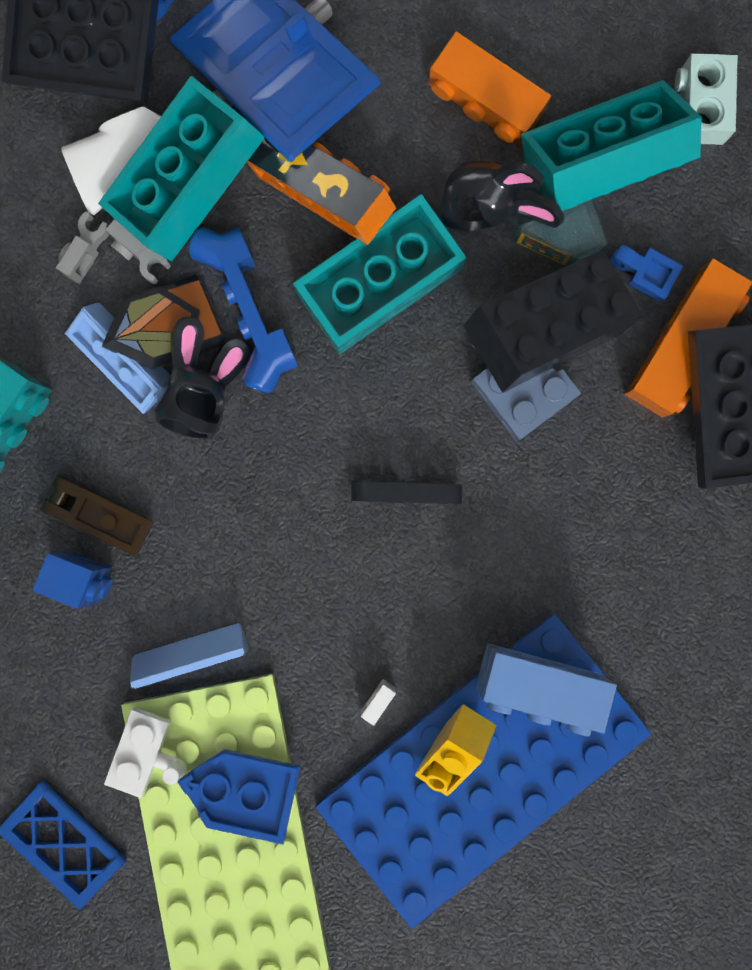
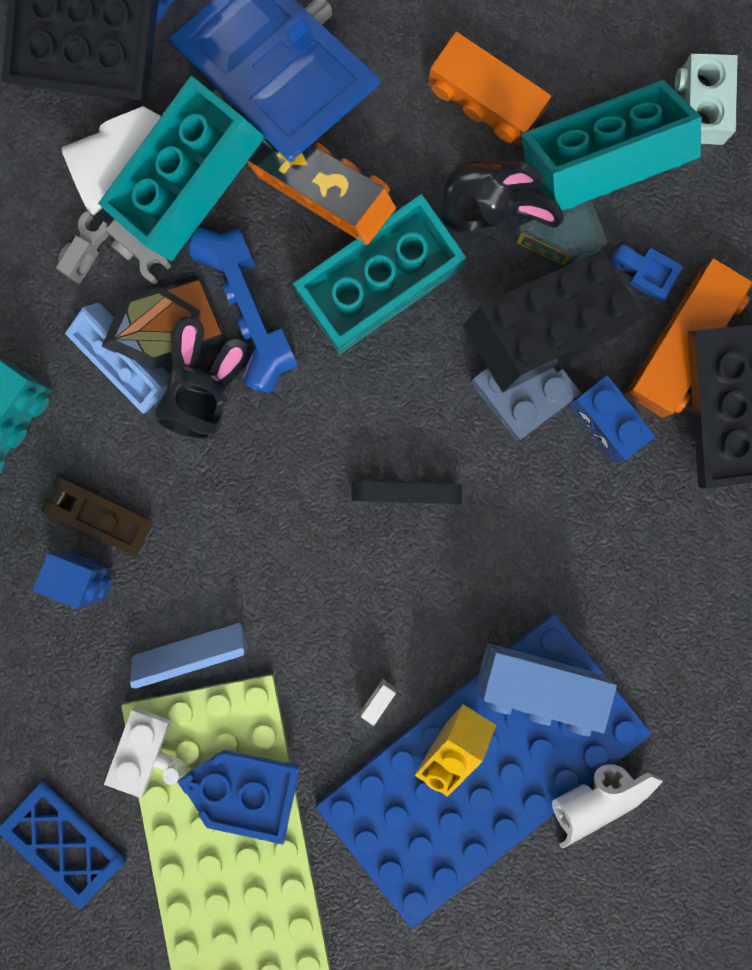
none -> white panel [552,764,663,848]
none -> blue brick [568,375,656,463]

